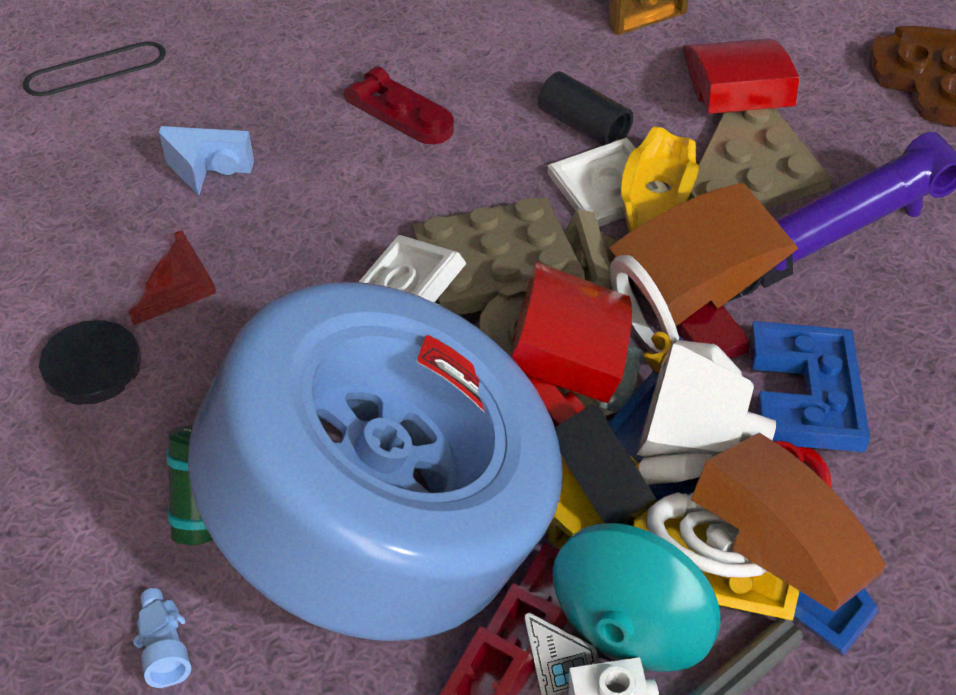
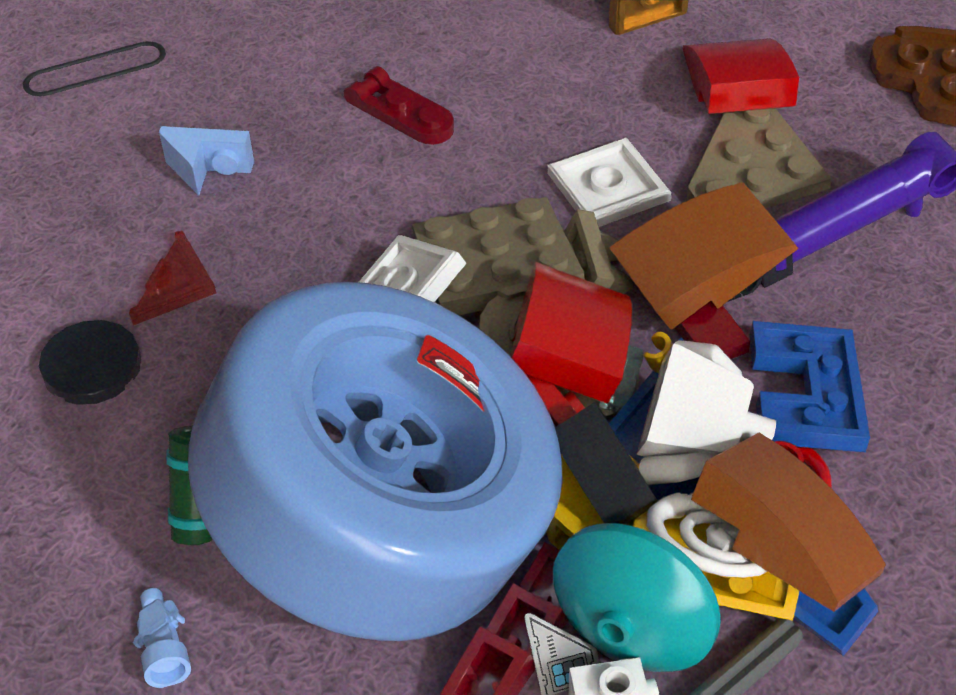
black pin [538,71,634,146] -> none
white piece [609,255,679,354] -> none
yellow piece [621,126,699,233] -> none

